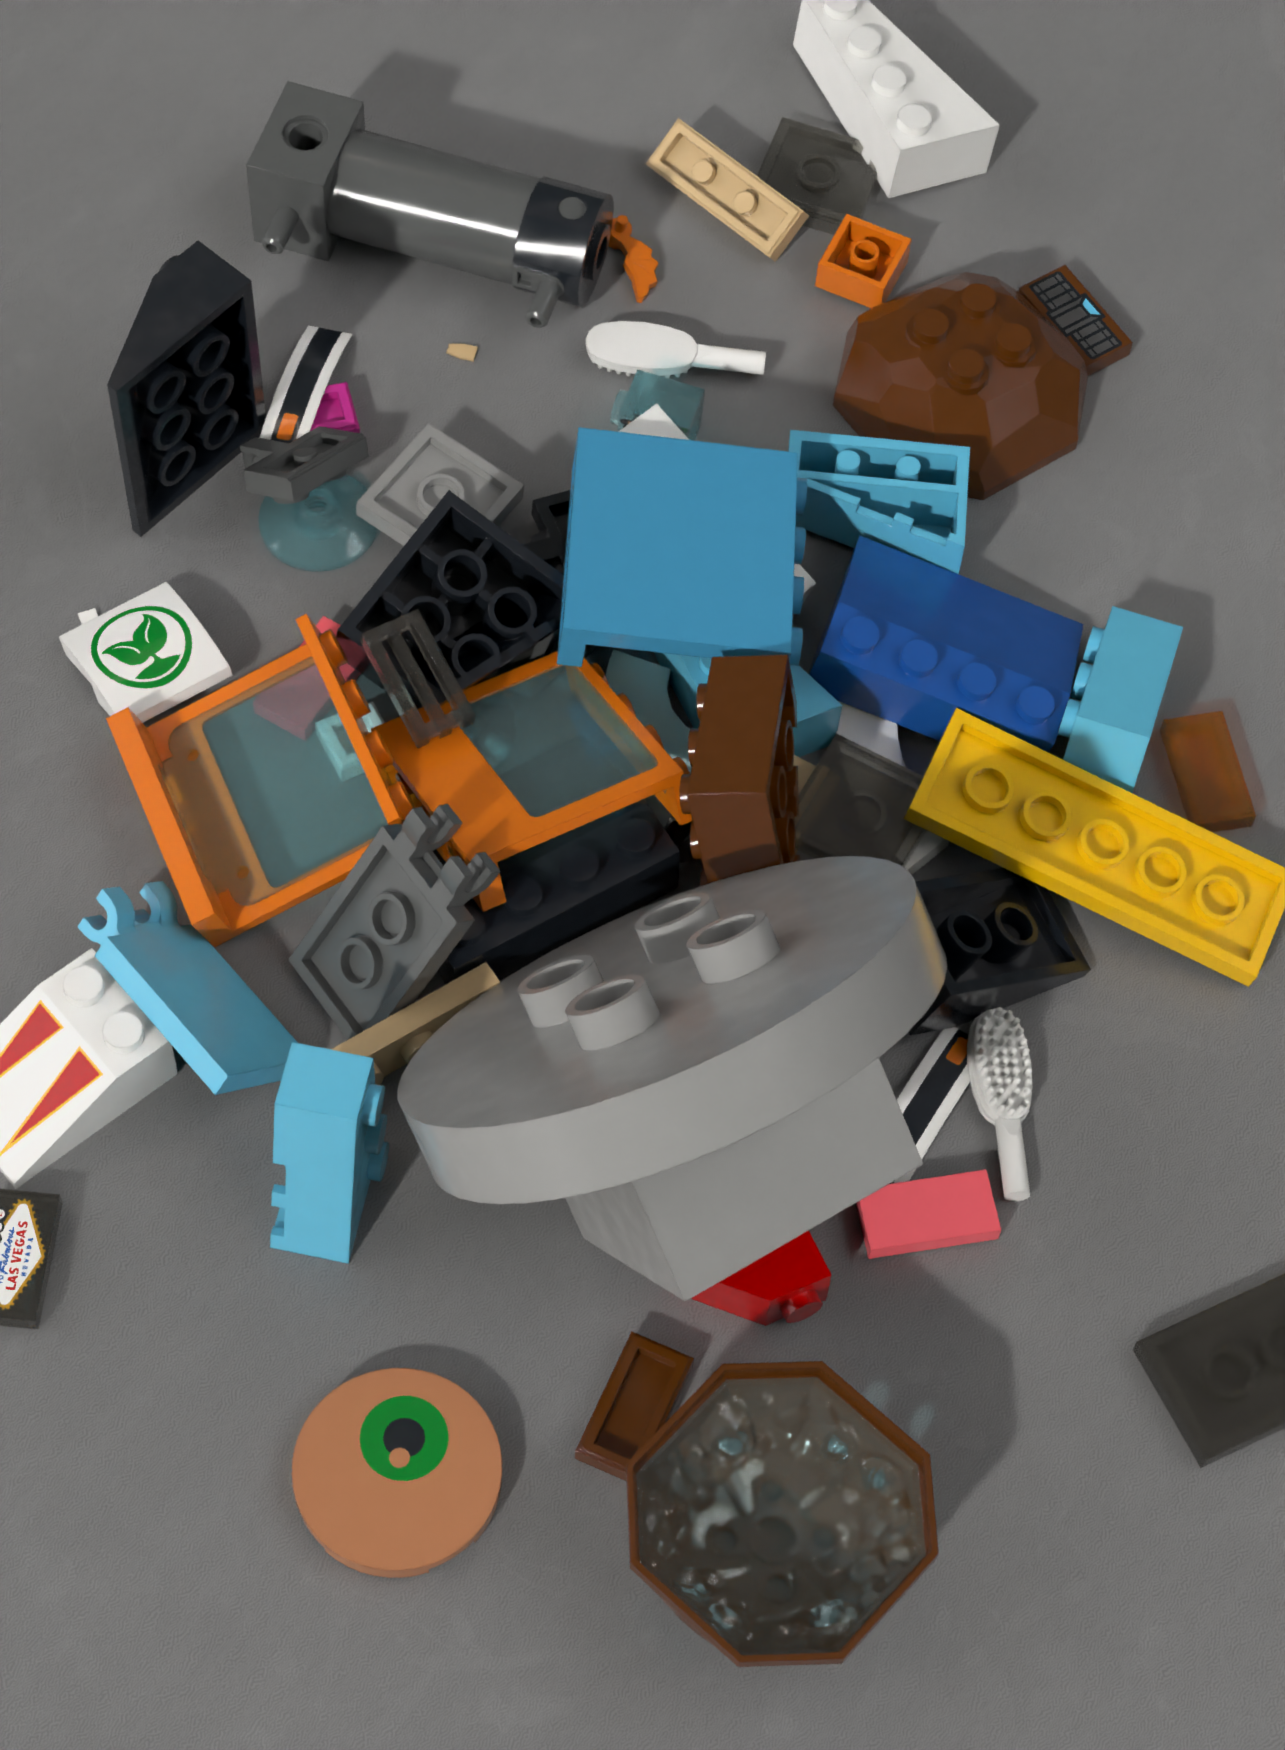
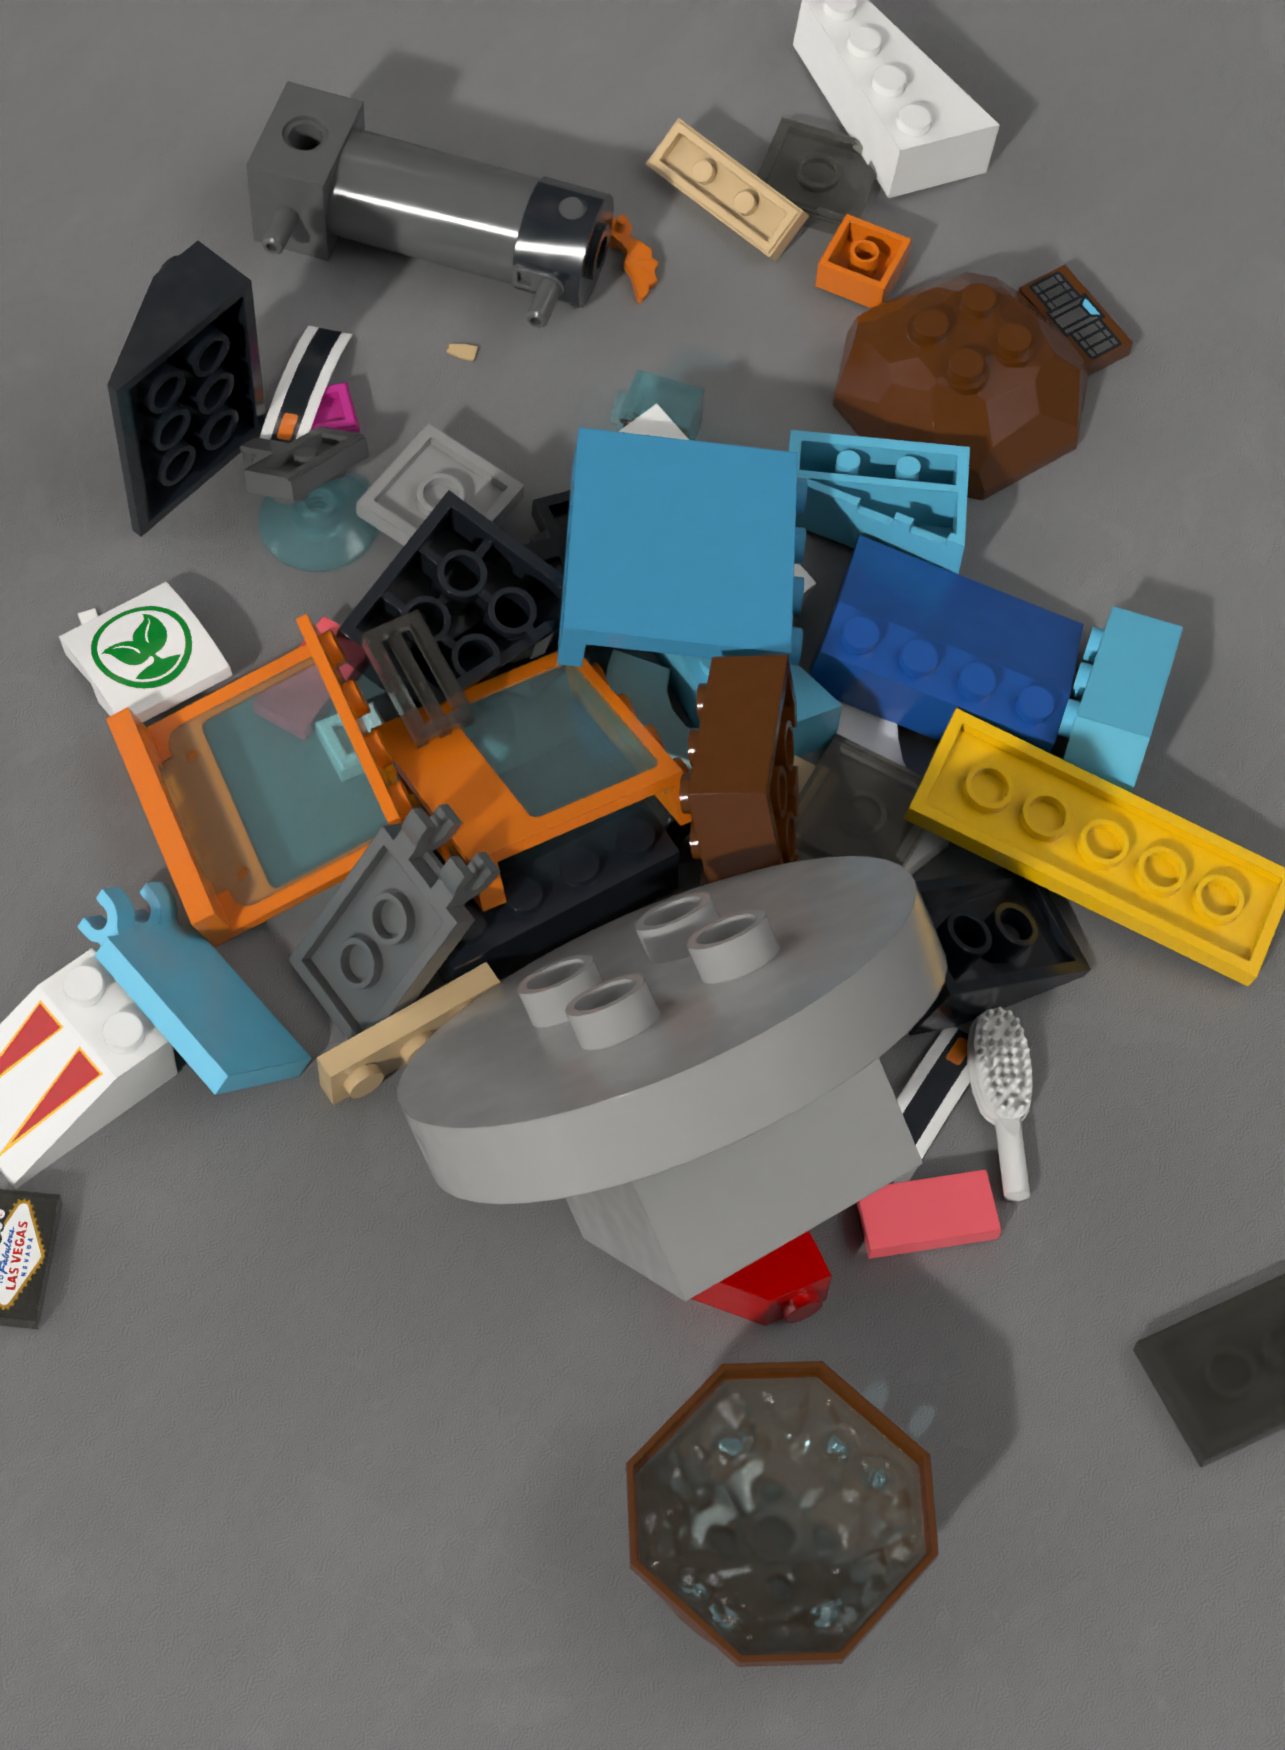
medium azure wedge [270,1042,389,1264] -> none
nougat tile [292,1368,502,1578] -> none
reddish brown tile [575,1331,694,1481] -> none
white piece [585,321,766,379] -> none
clear orange tile [1160,711,1256,832] -> none

